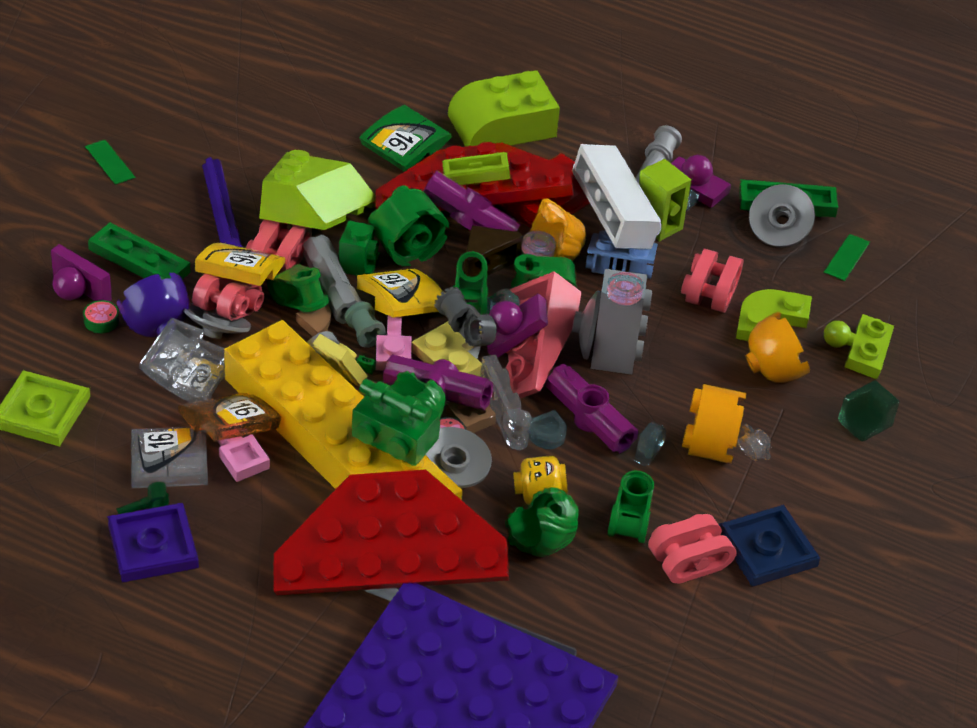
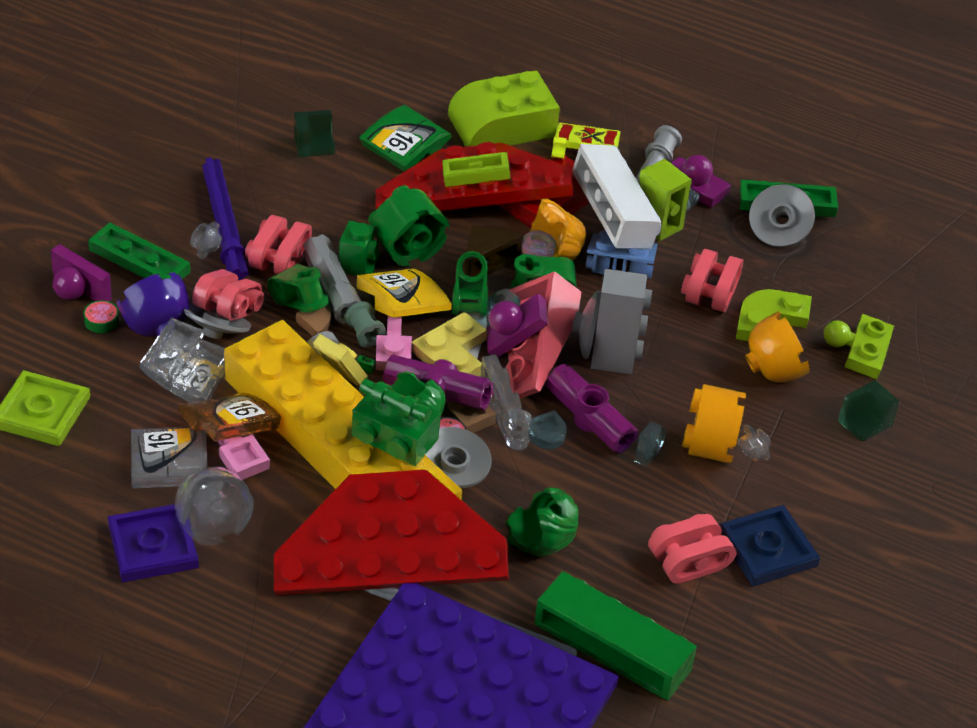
green sticker [85,139,136,185] -> none
dark green hand [116,482,169,514] -> none
yellow slope [195,242,285,286] -> none
lime wedge [259,150,376,230] -> none
magenta piece [423,170,520,232] -> none
dark grey connector [434,287,496,346] -> none
yellow head [513,456,568,505] -> none
clear light blue tile [606,272,644,306] -> none
green piece [607,470,654,544] -> none
green sticker [824,233,870,281] -> none
none -> clear cylinder [174,467,254,545]
none -> clear plate [190,221,222,259]
none -> clear green panel [294,110,336,157]
none -> green brick [534,571,697,701]
none -> neon yellow flag [551,122,621,159]

